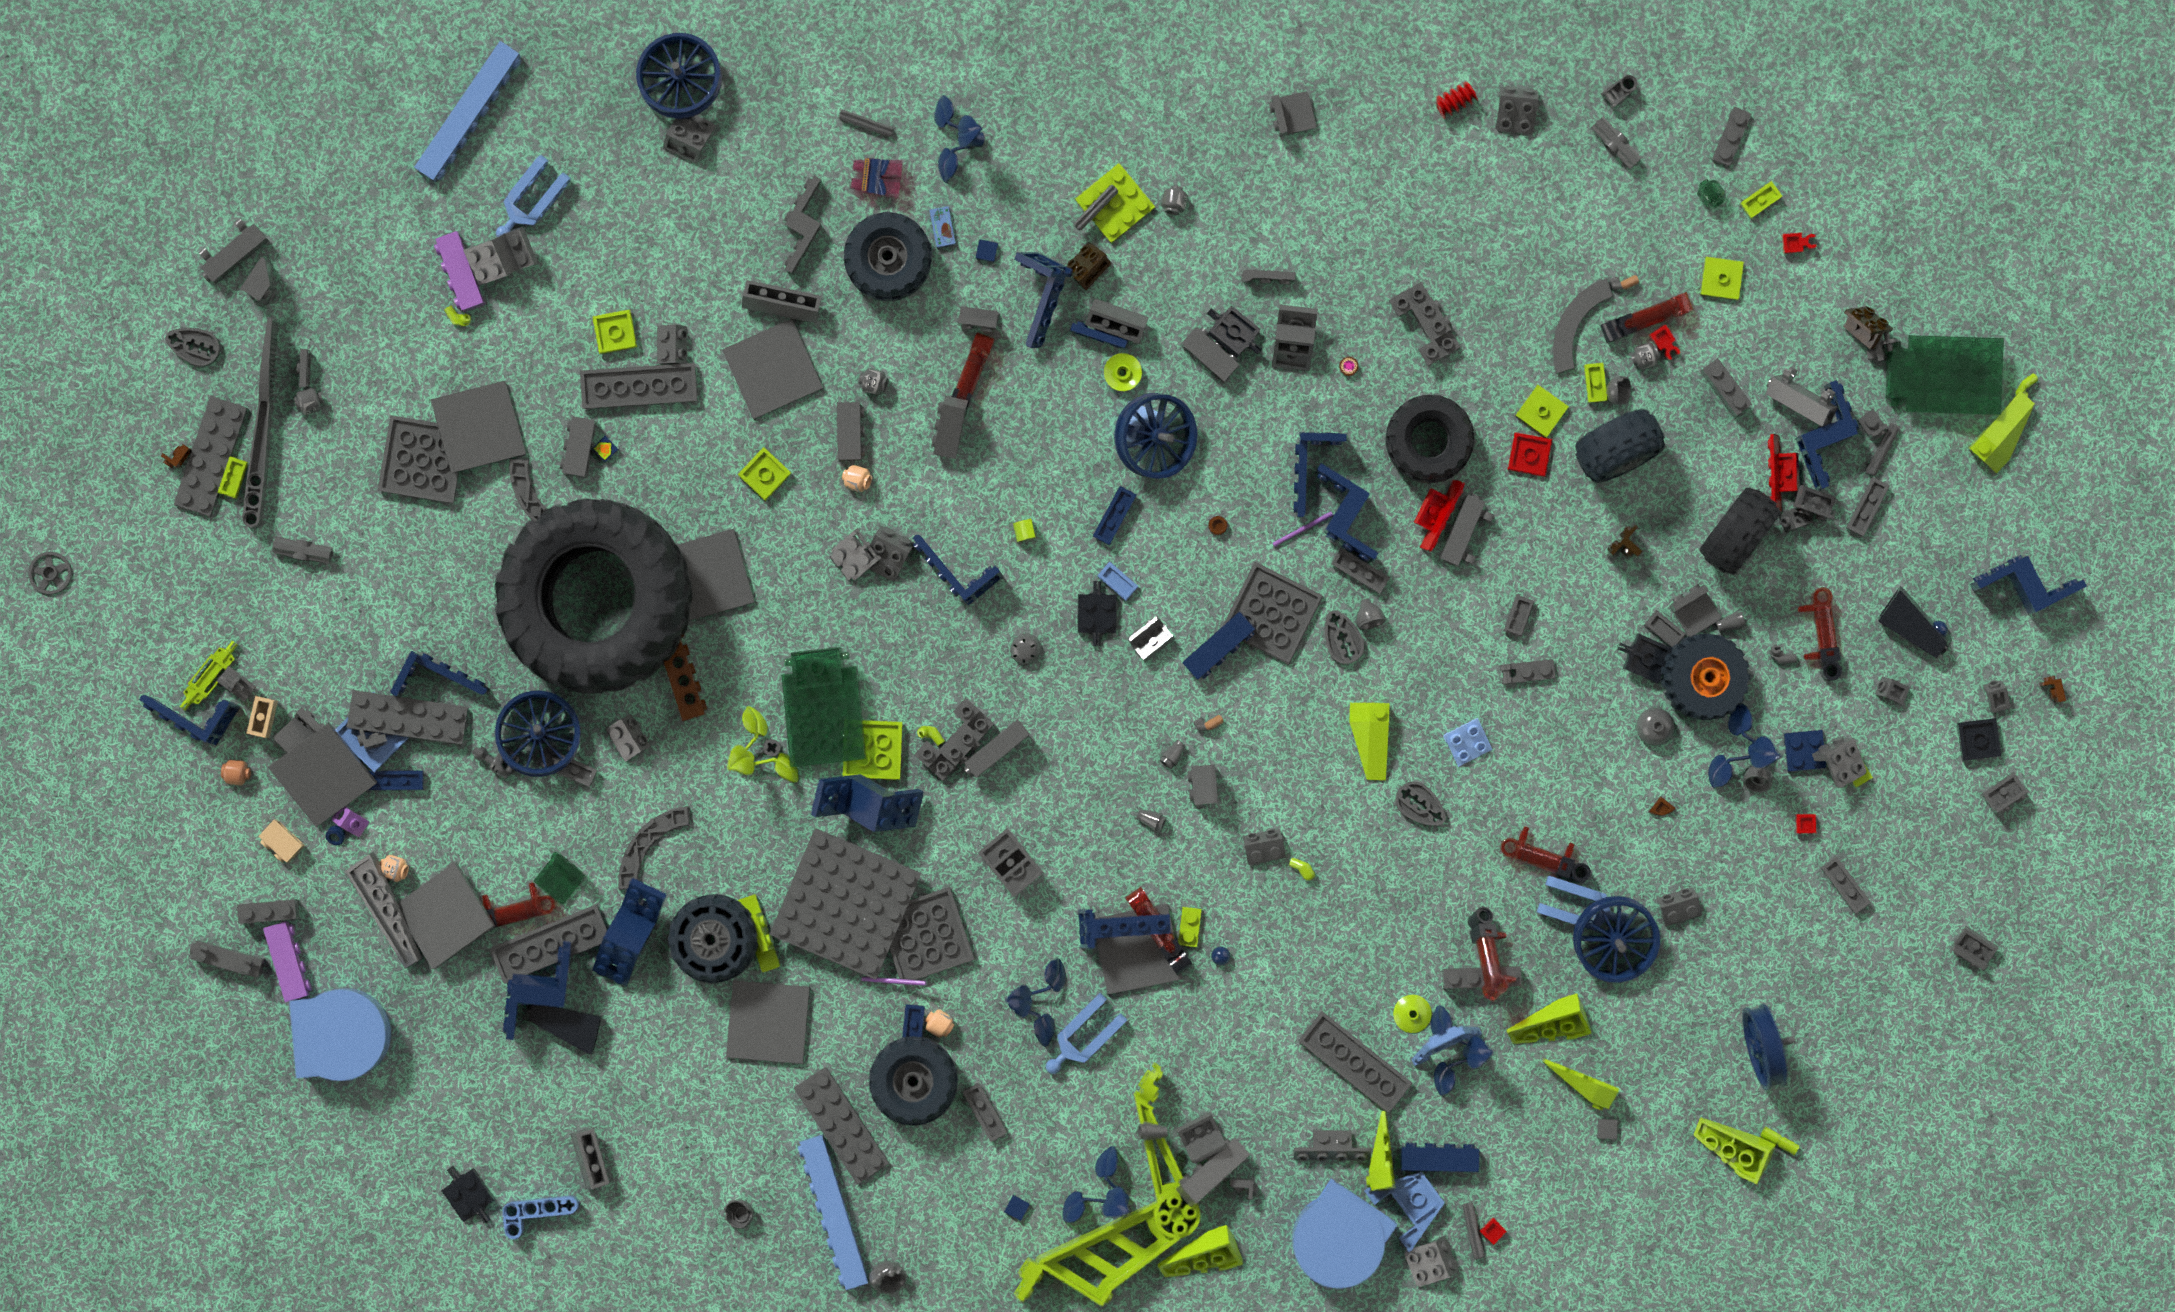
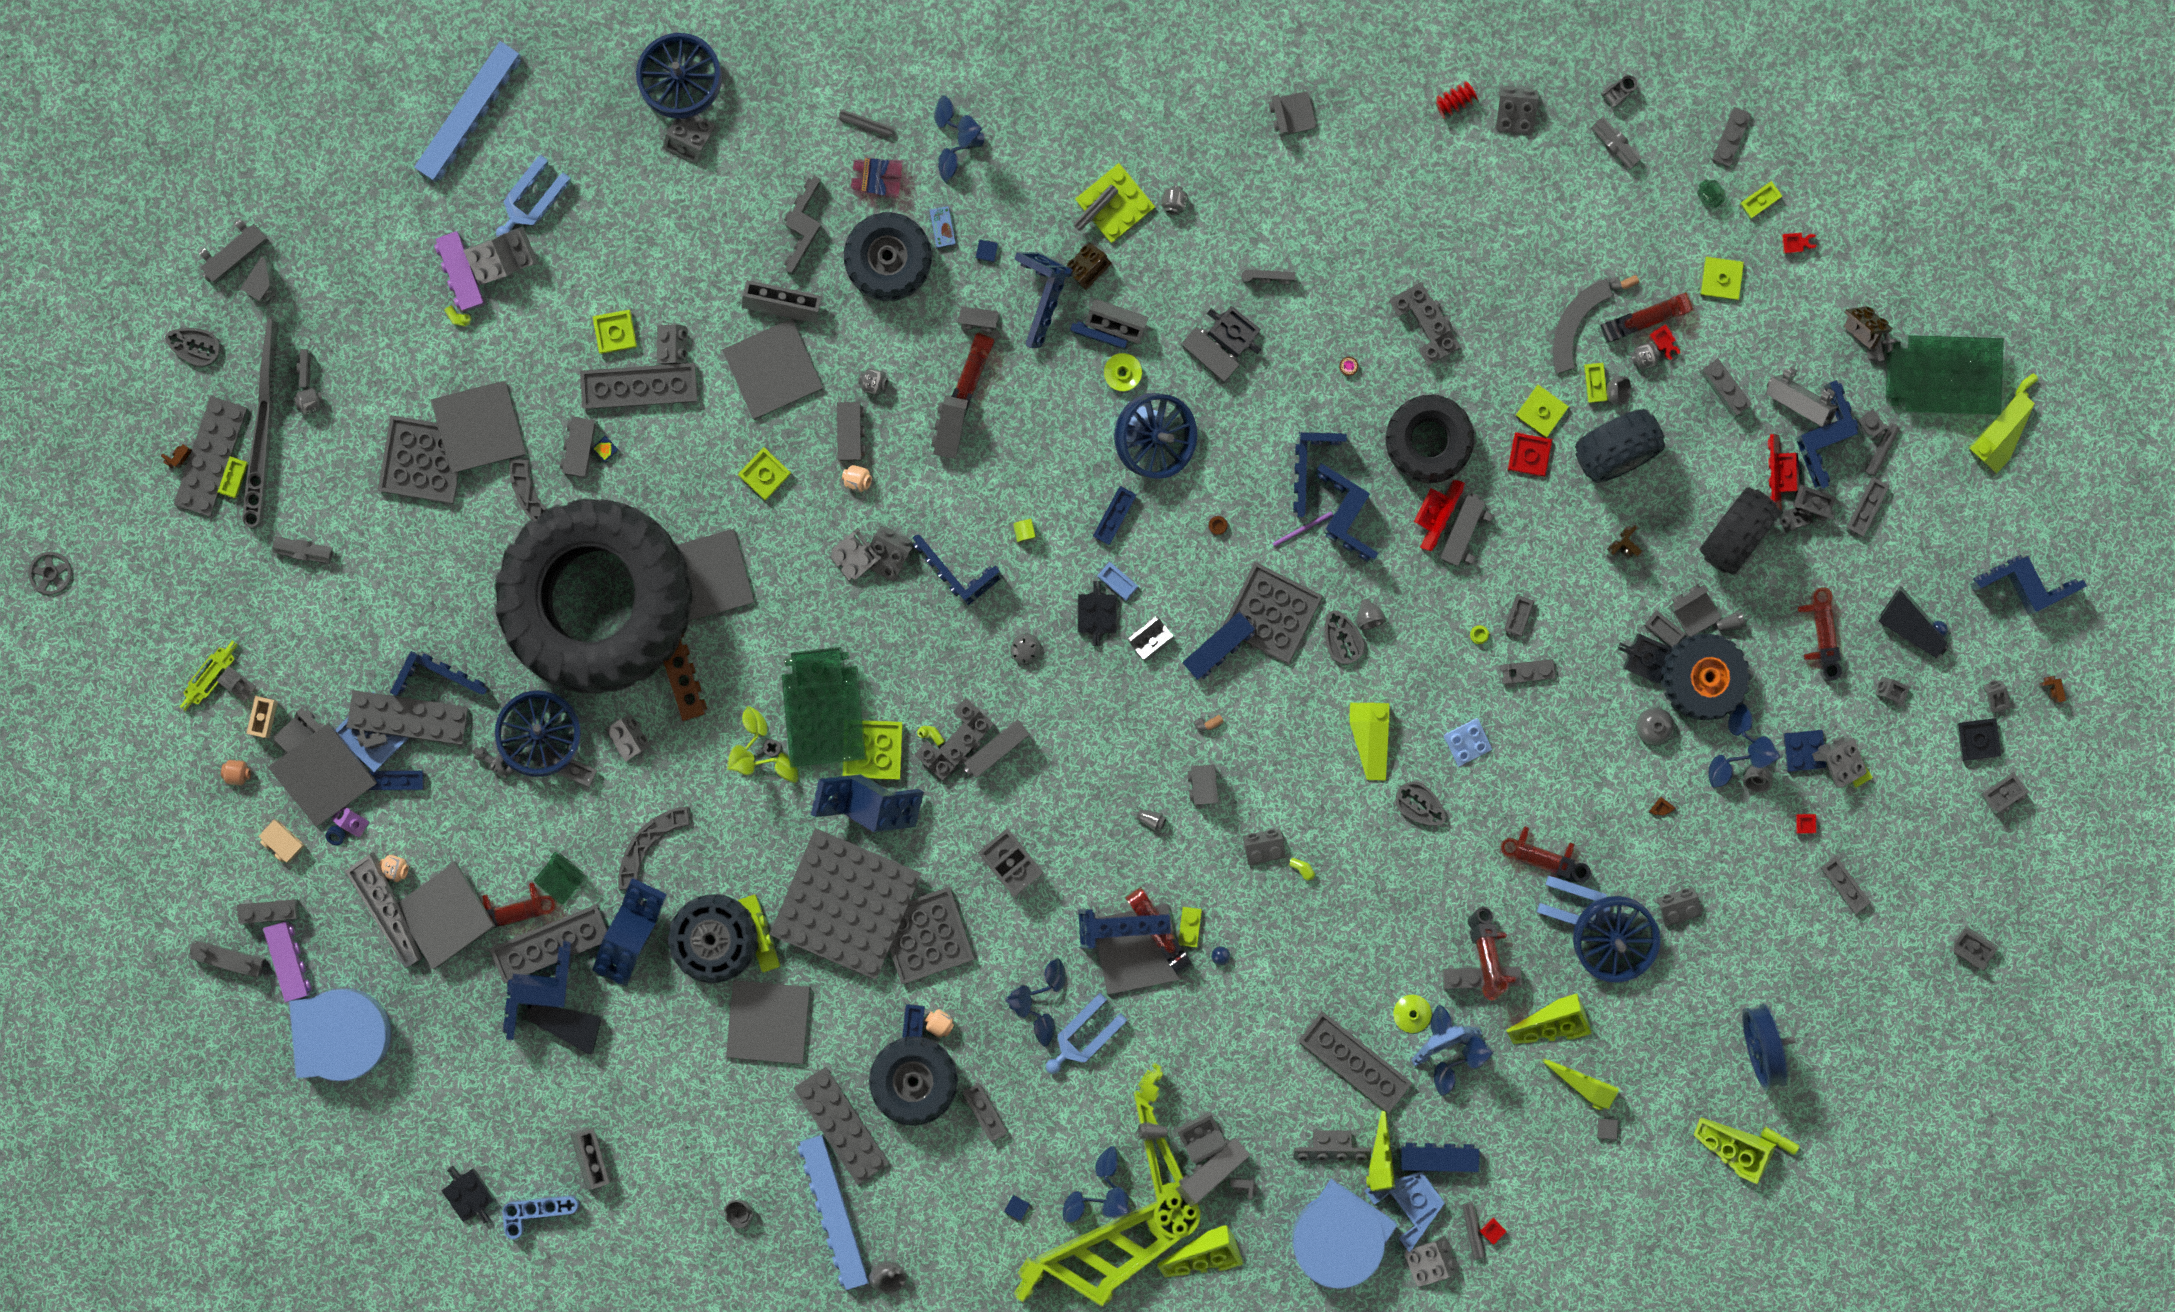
dark blue bracket [139,695,241,746] -> none
medium lavender axle [861,976,926,986] -> none
dark grey cone [1159,740,1186,769] -> none
dark grey bracket [1271,304,1318,371] -> none
dark grey plate [1331,548,1390,594] -> none
dark grey arm [1770,645,1797,664] -> none
none -> lime plate [1470,625,1489,644]

